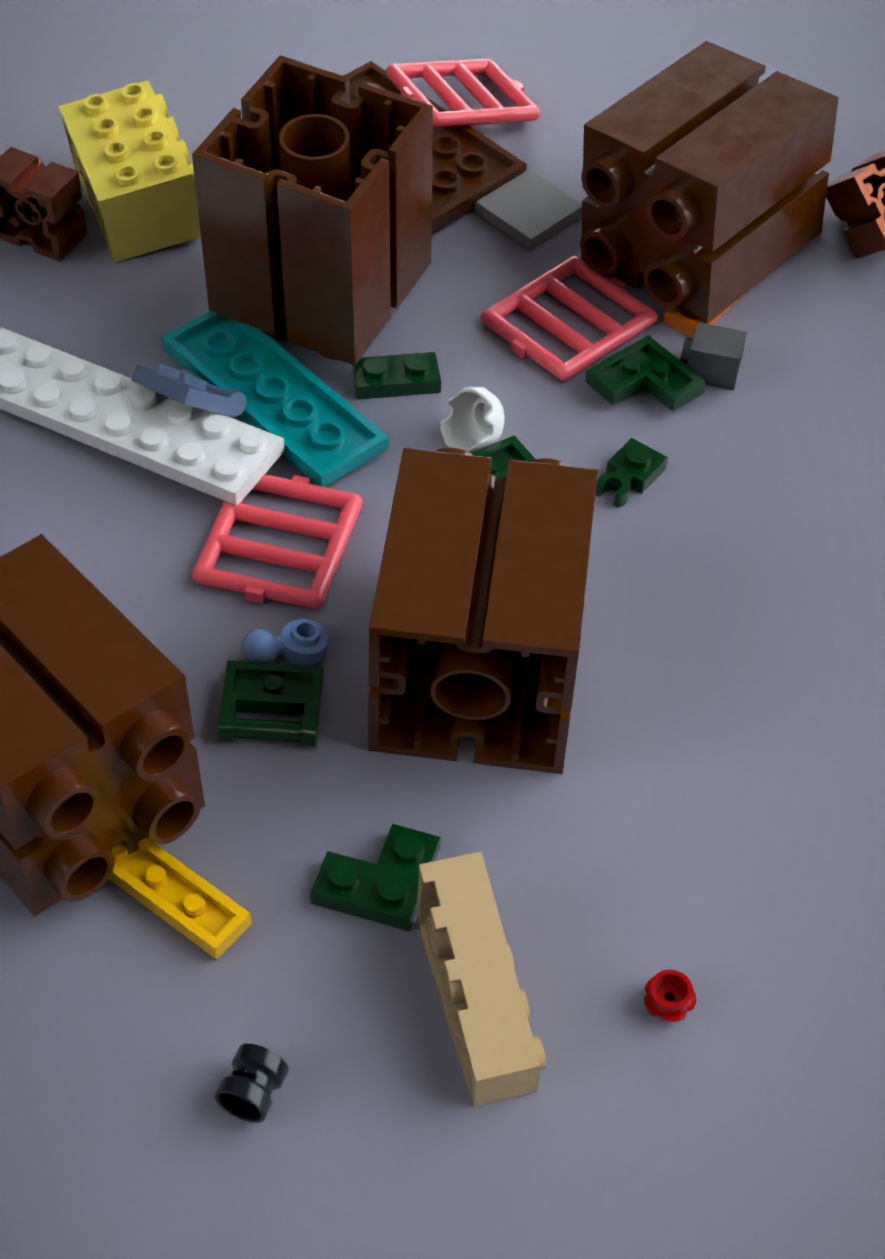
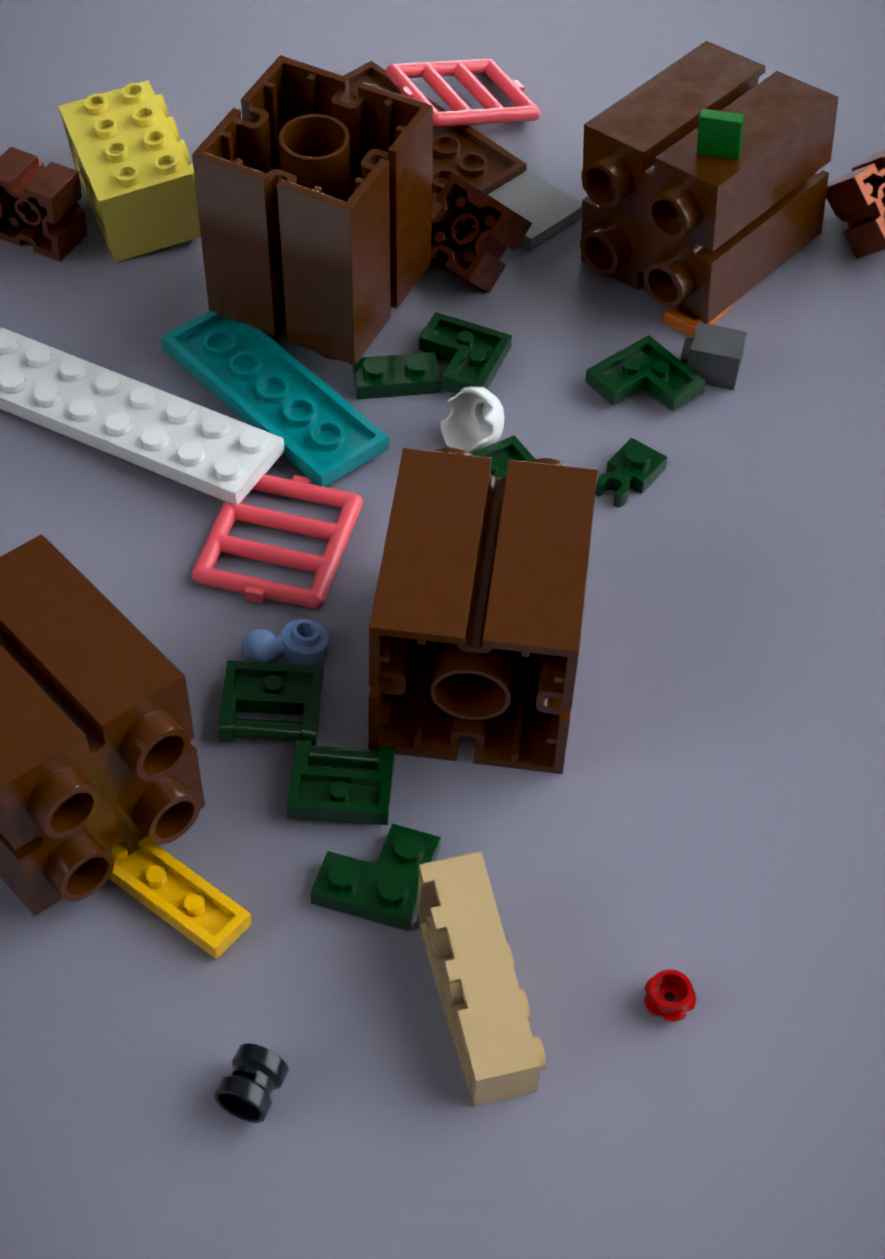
sand blue plate [131,362,247,417] -> none
coral bar [481,256,658,381] -> none
none -> dark green plate [287,739,395,825]
none -> dark green plate [419,312,512,393]
none -> copper brick [431,172,532,293]
none -> green tile [697,108,745,160]

